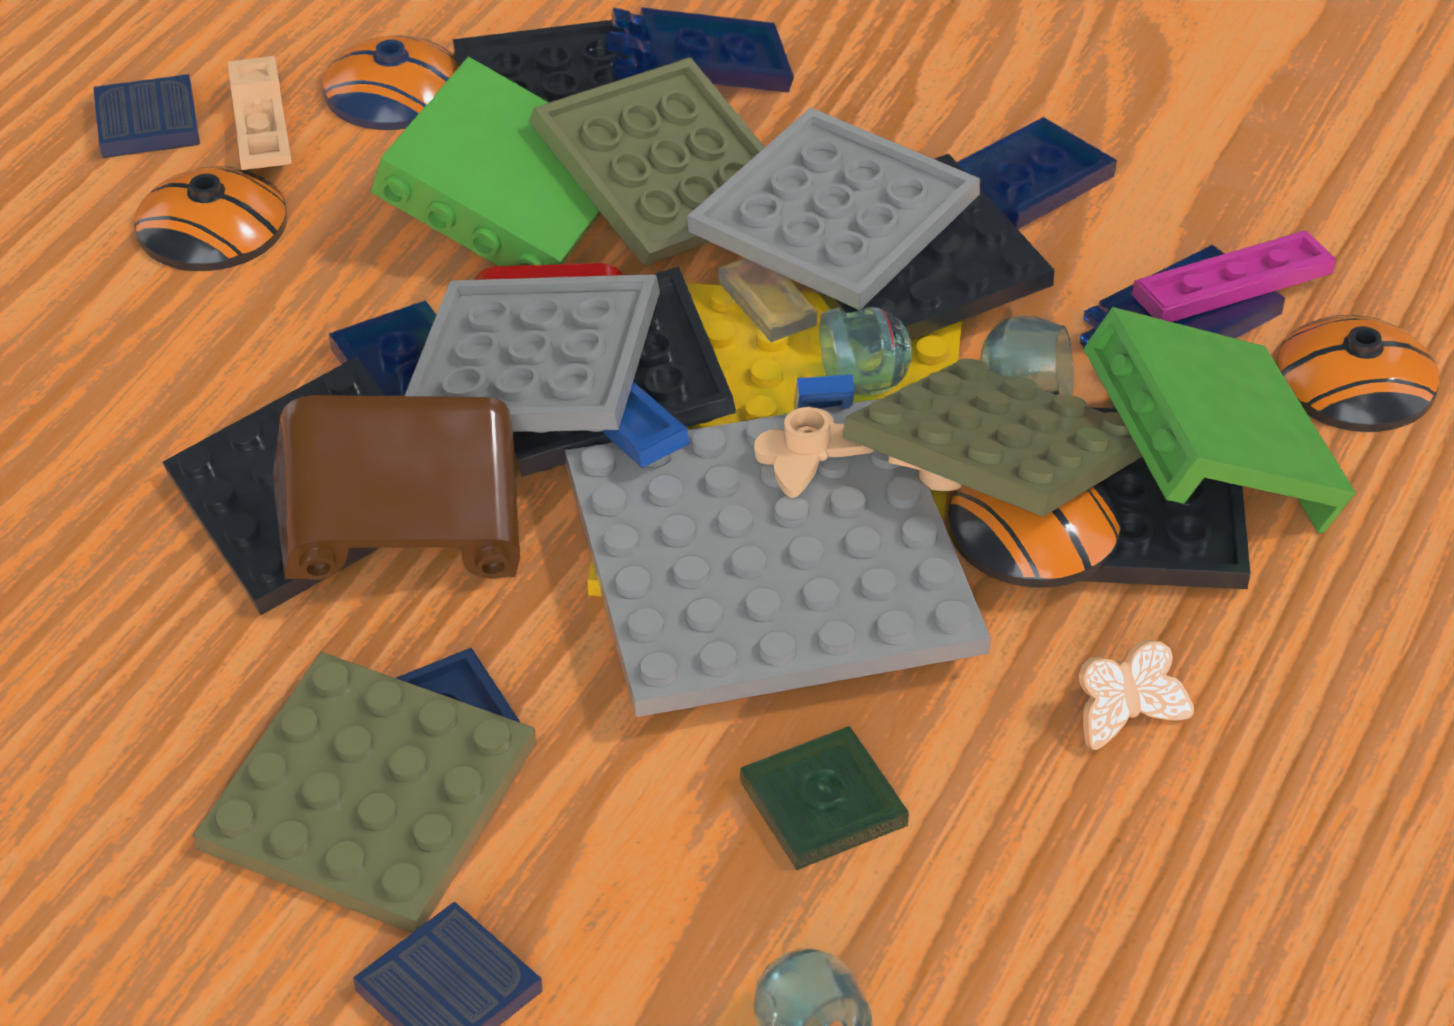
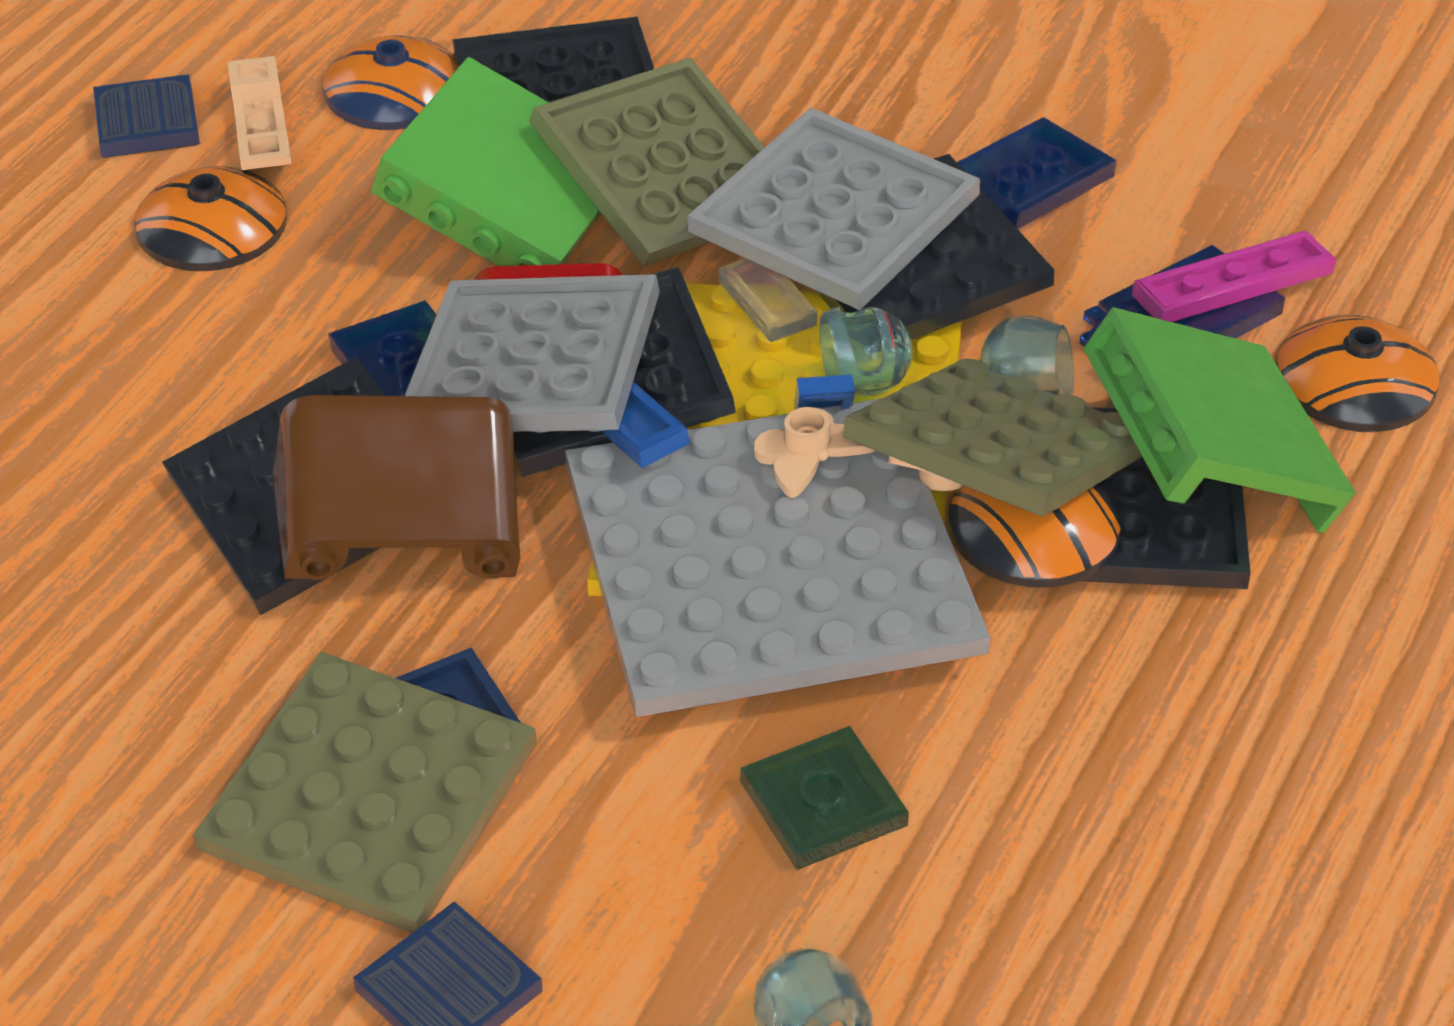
clear blue tile [604,7,794,92] -> none
light nougat animal [1079,640,1194,750] -> none

